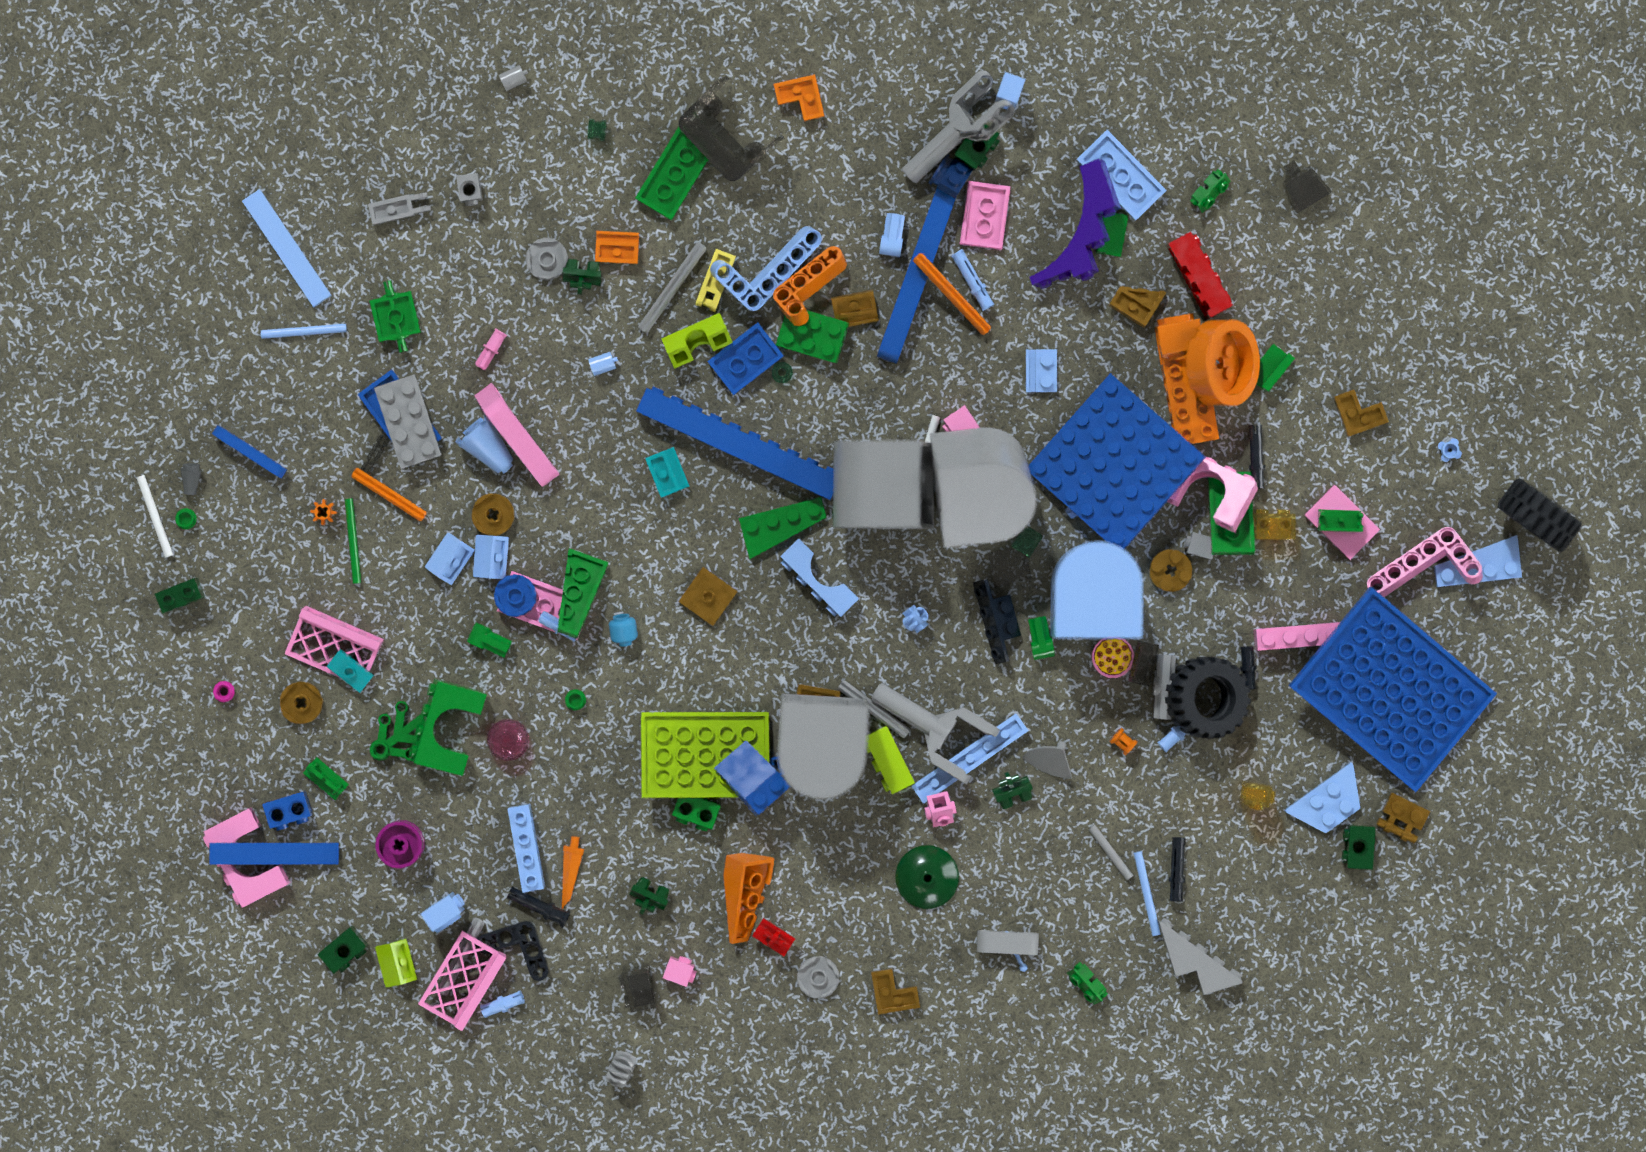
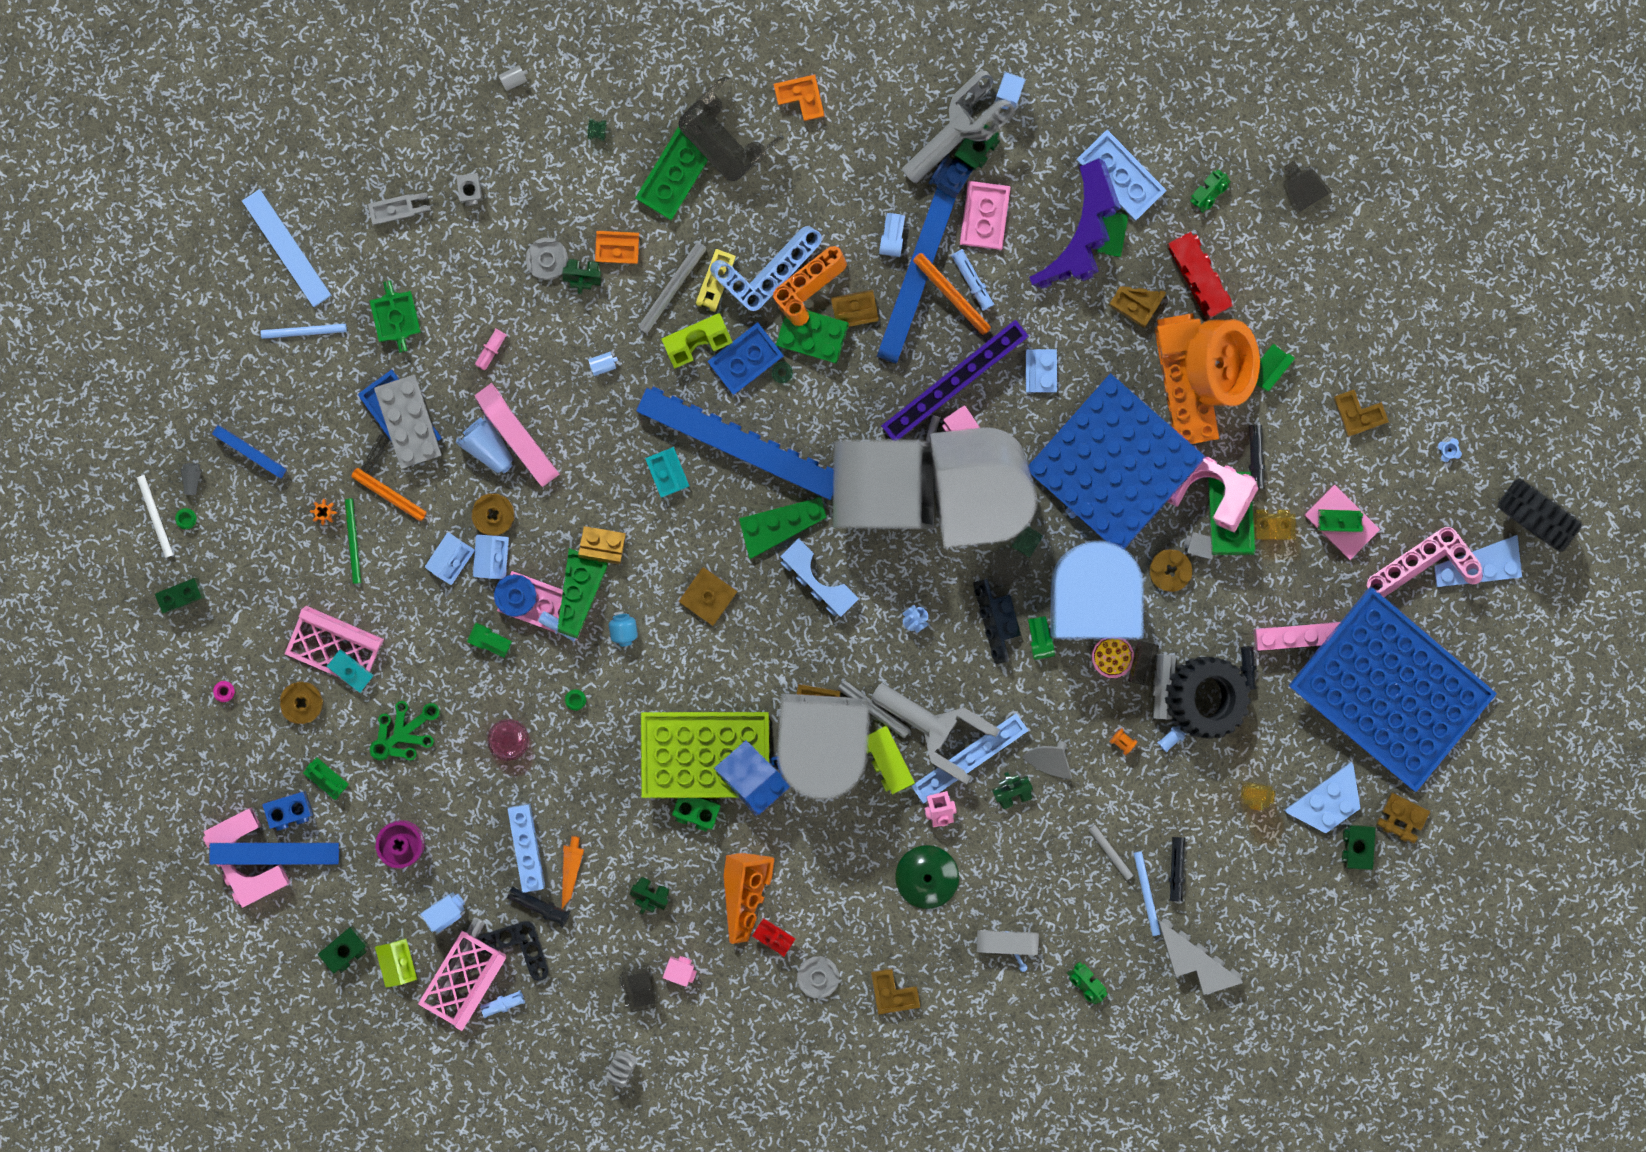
green arch [409,678,487,776] -> none
none -> pearl gold plate [578,526,626,565]
none -> dark purple brick [881,319,1029,441]

